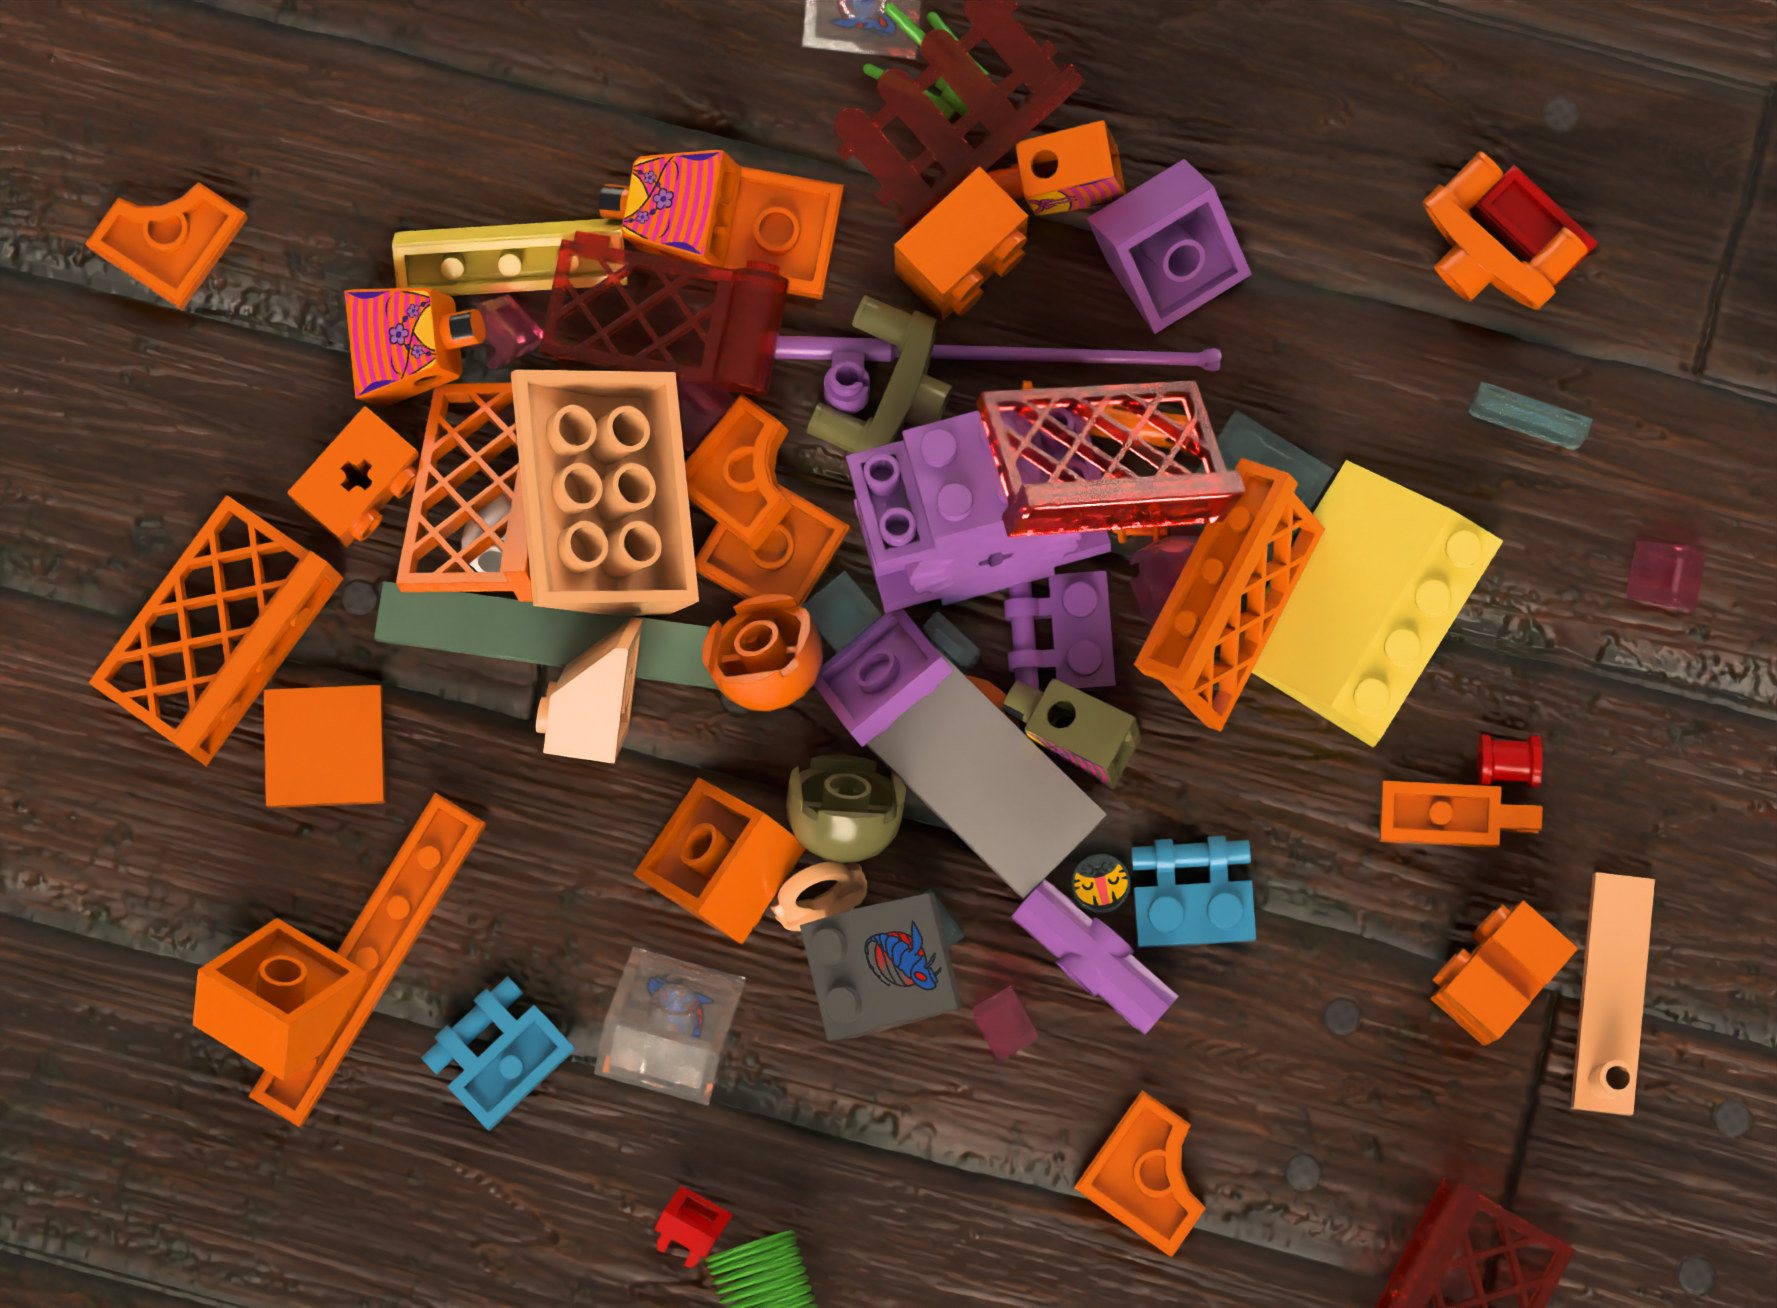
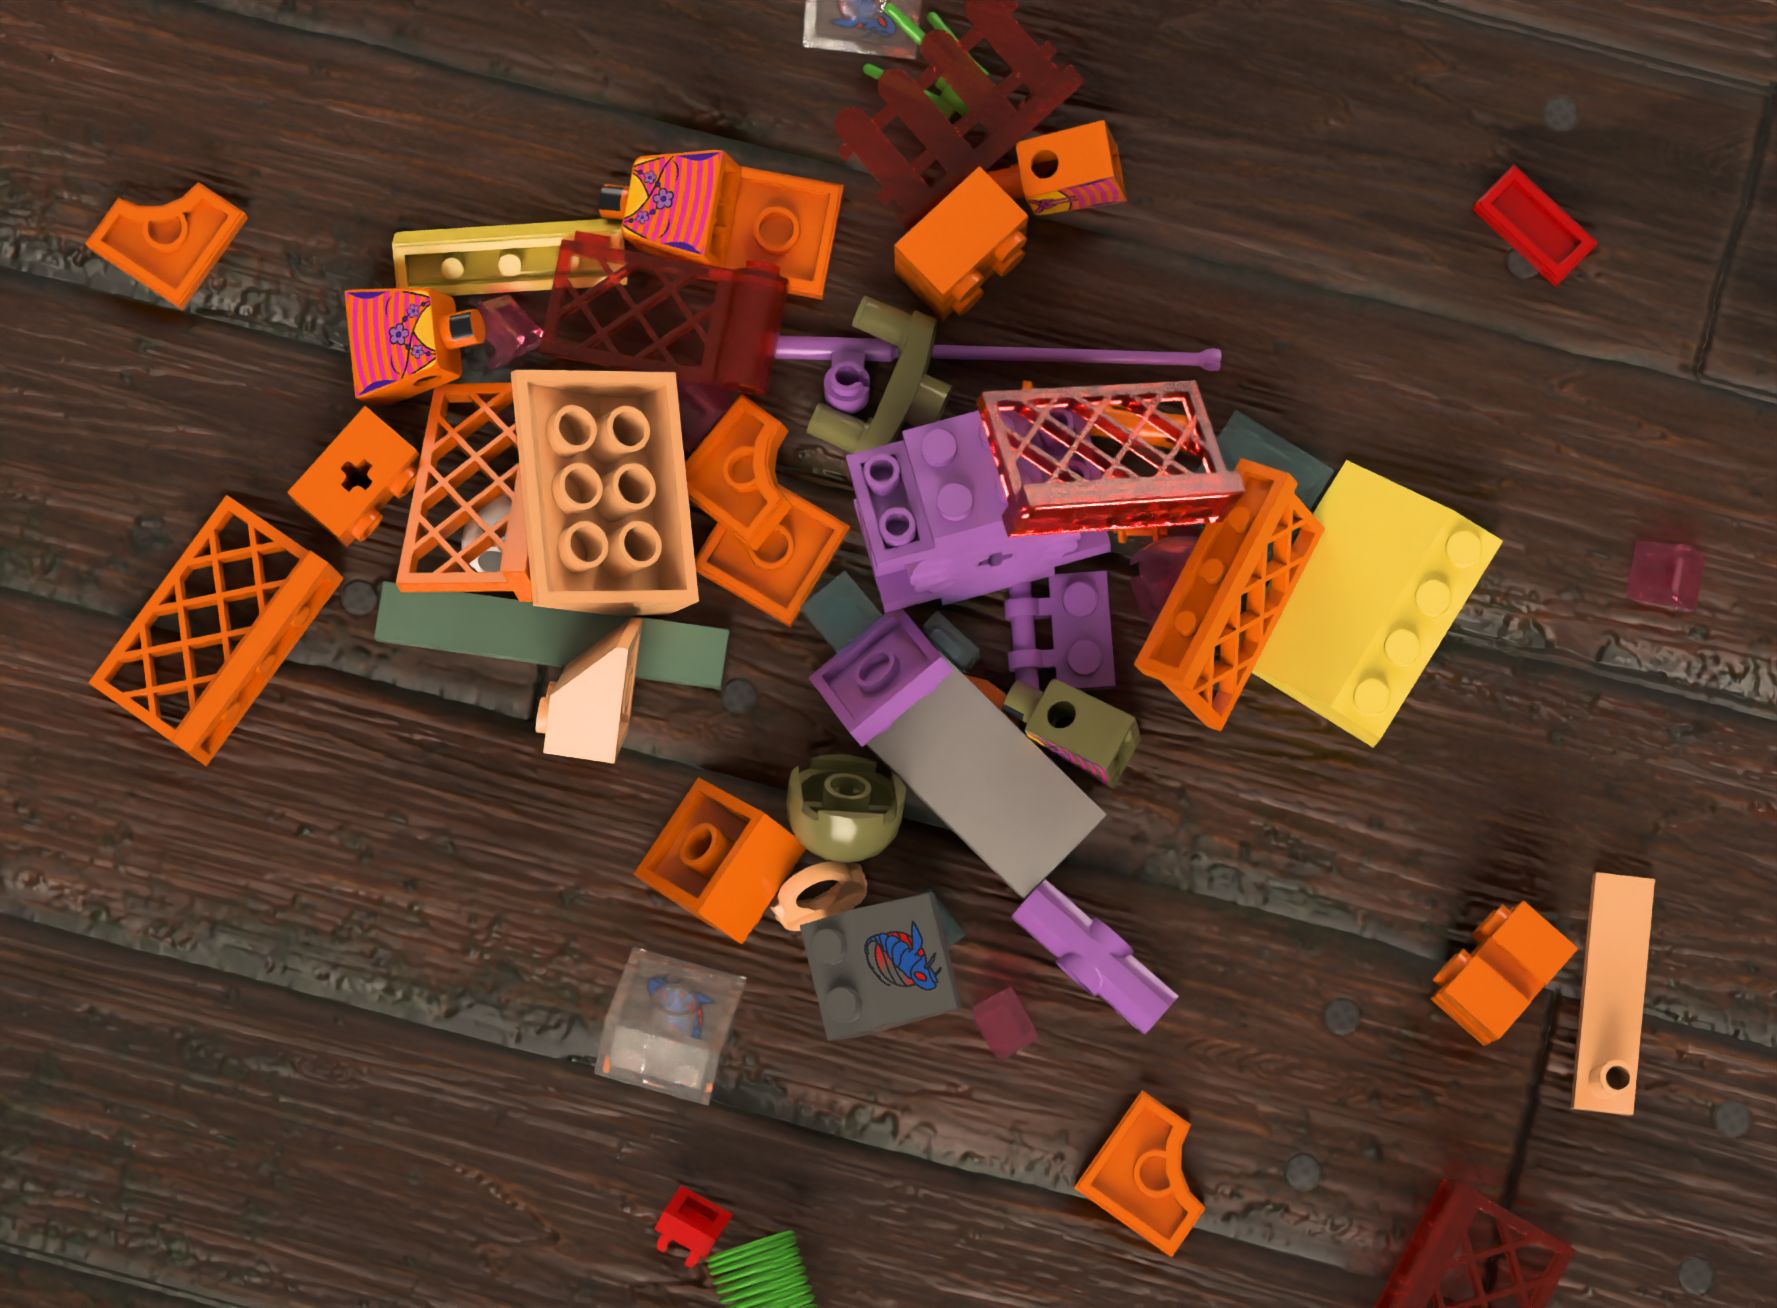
orange slope [192,918,367,1080] -> none
orange tile [248,793,487,1128] -> none
orange tile [264,685,386,808] -> none
dark azure plate [421,976,576,1131] -> none
orange cylinder [702,594,823,711] -> none
tile [1071,854,1130,915] -> none
medium lavender slope [1087,159,1252,334] -> none
dark azure plate [1131,836,1256,948] -> none
orange plate [1379,781,1543,848] -> none
orange connector [1422,151,1588,310] -> none
clear light blue tile [1468,382,1593,451] -> none
red bush [1477,734,1543,788] -> none

